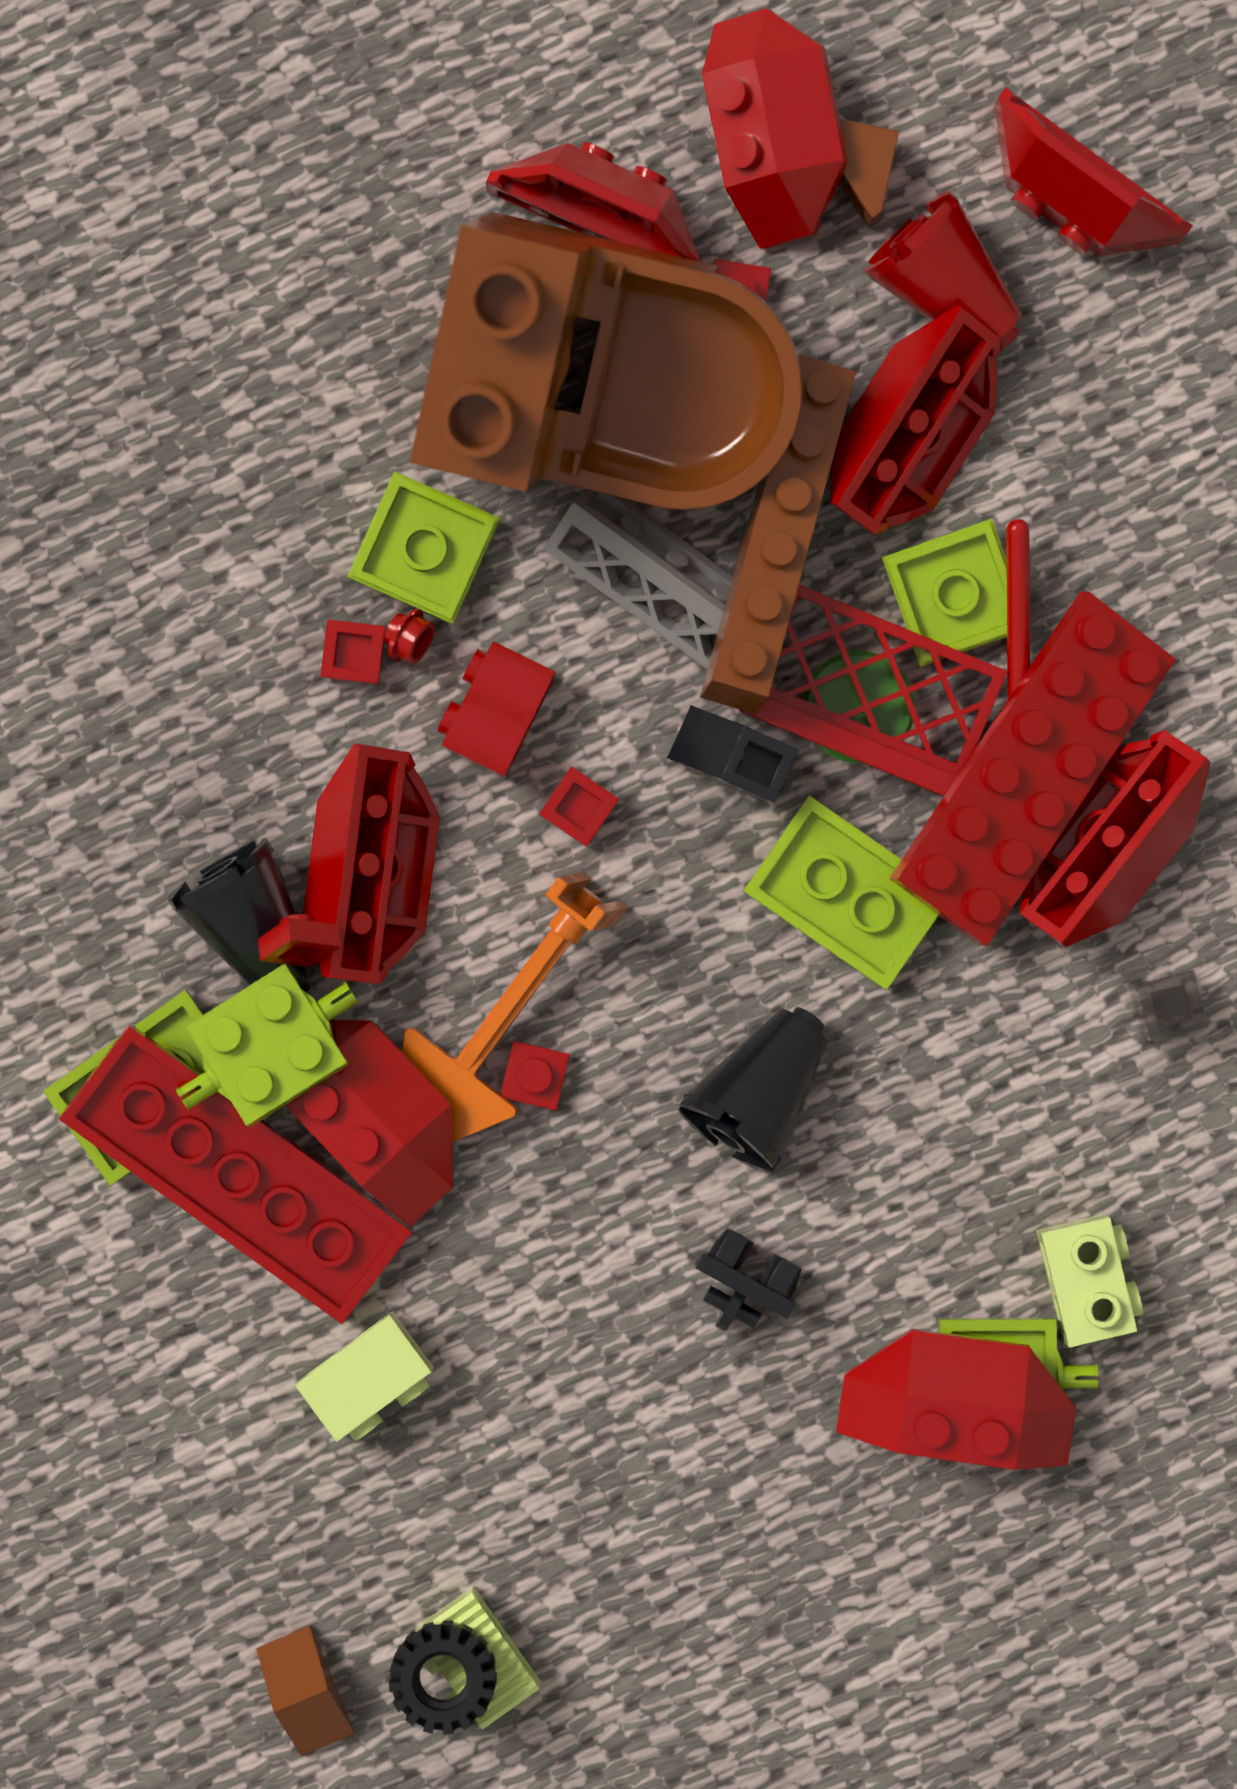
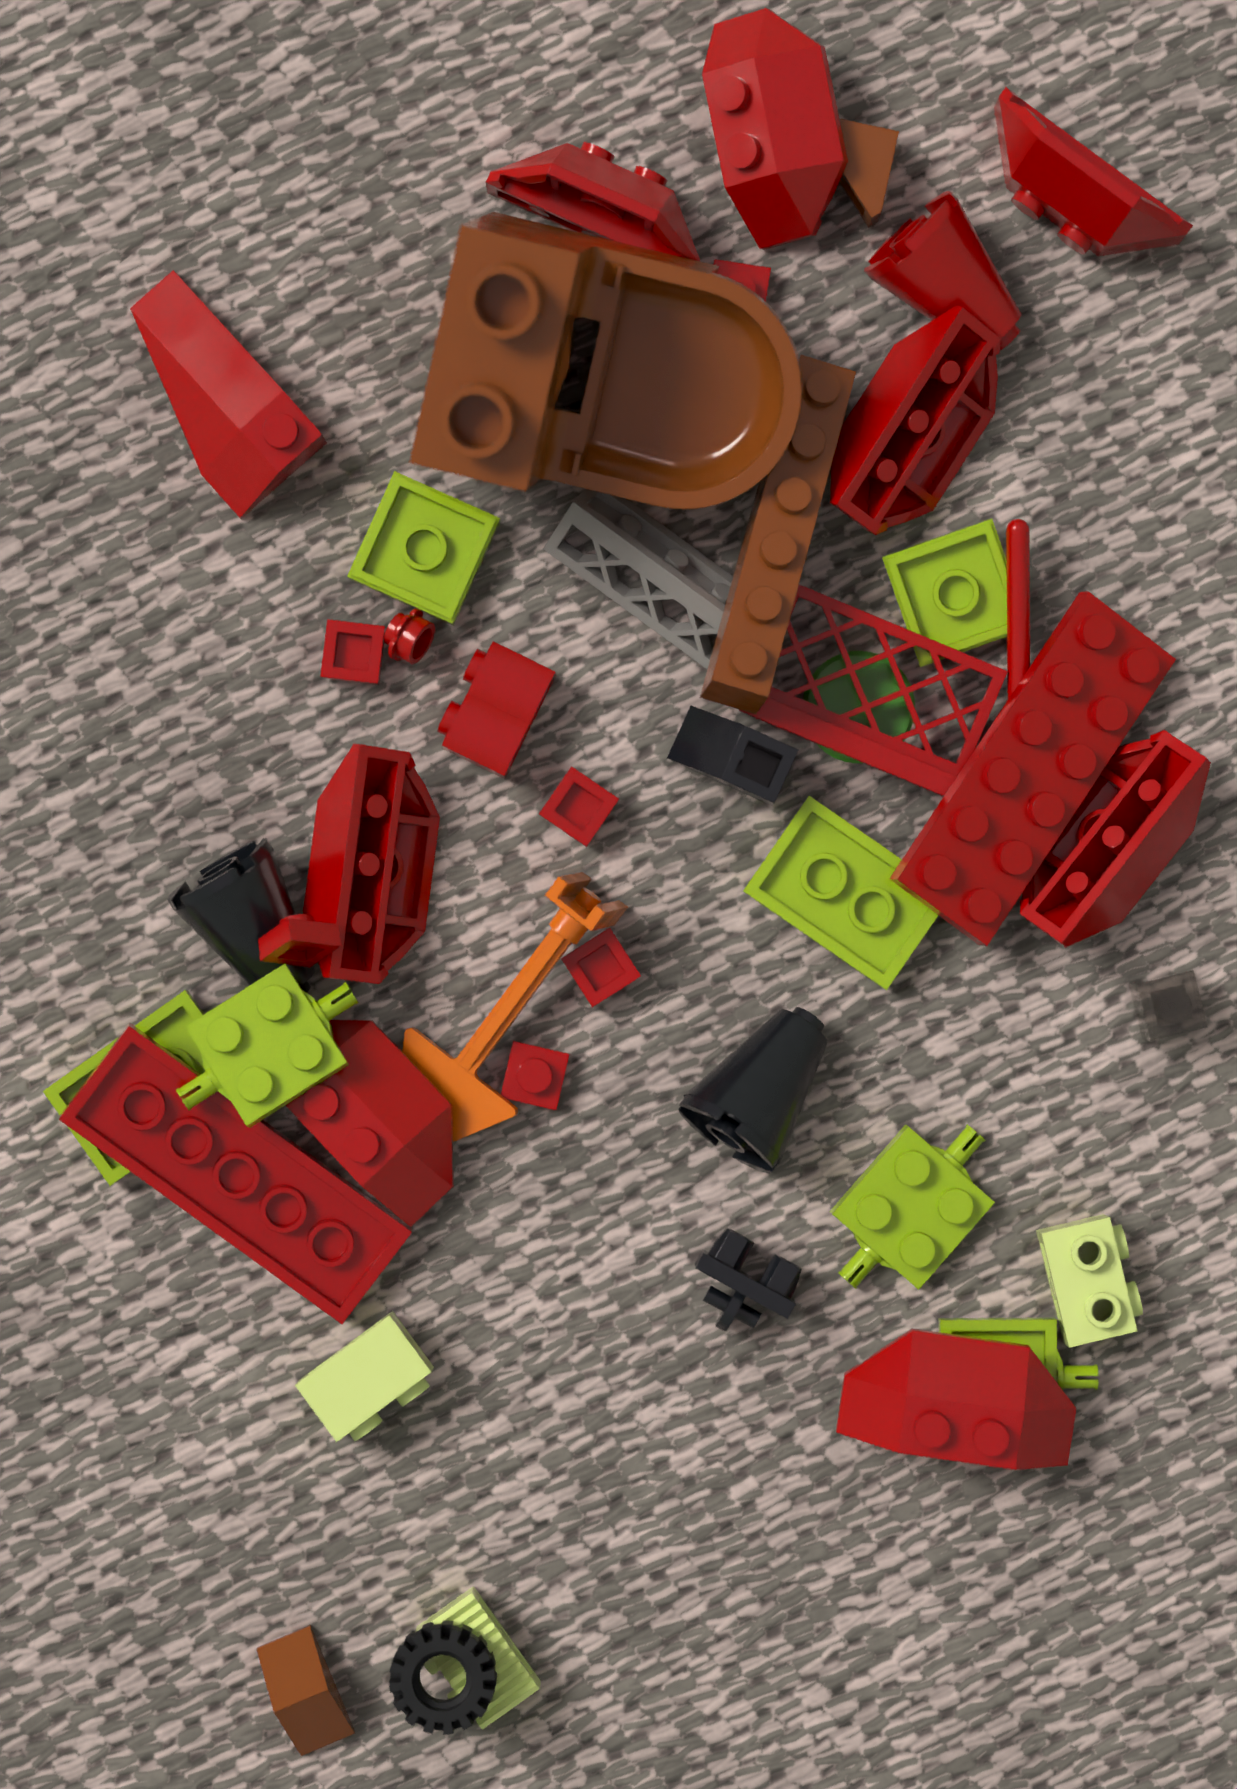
none -> red wedge [130,270,327,519]
none -> red plate [561,927,641,1008]
none -> lime plate [829,1124,995,1290]

